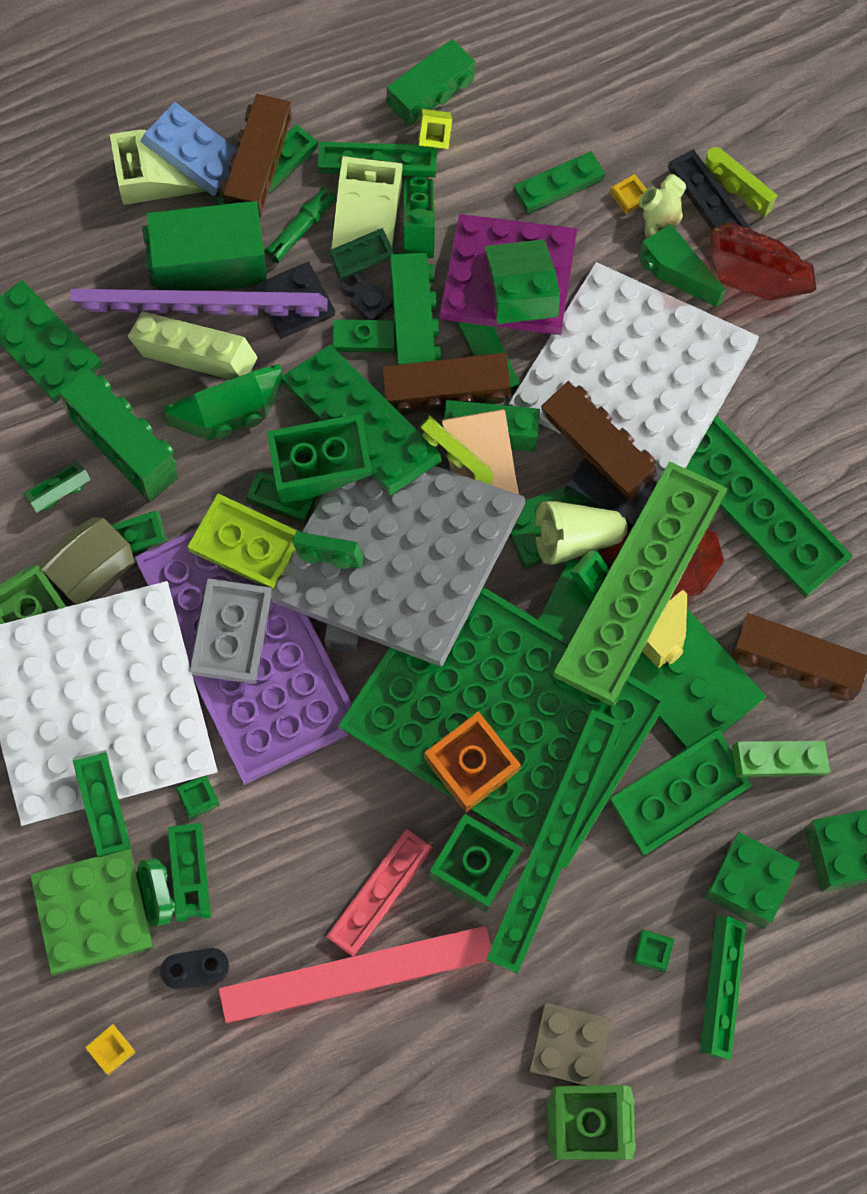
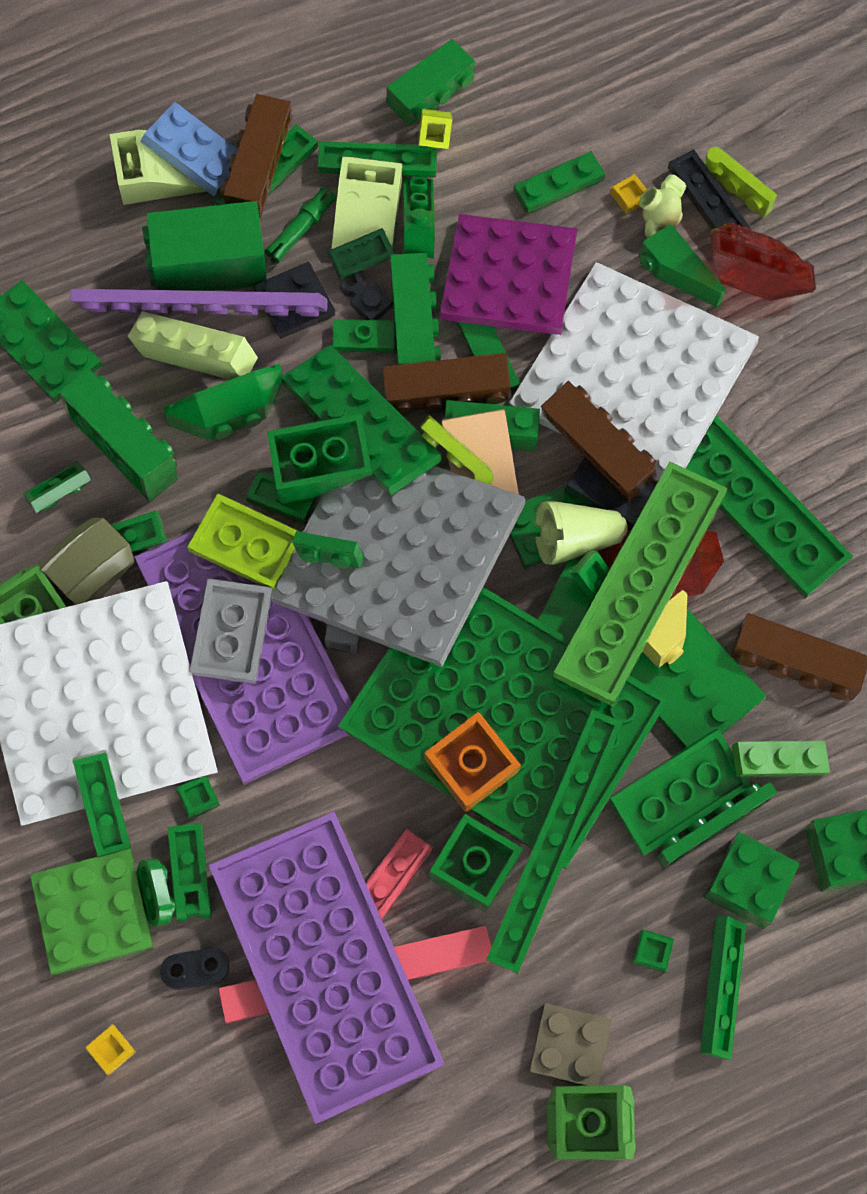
green slope [484,239,560,324] -> none
none -> medium lavender plate [209,812,445,1125]
none -> green plate [657,782,778,869]

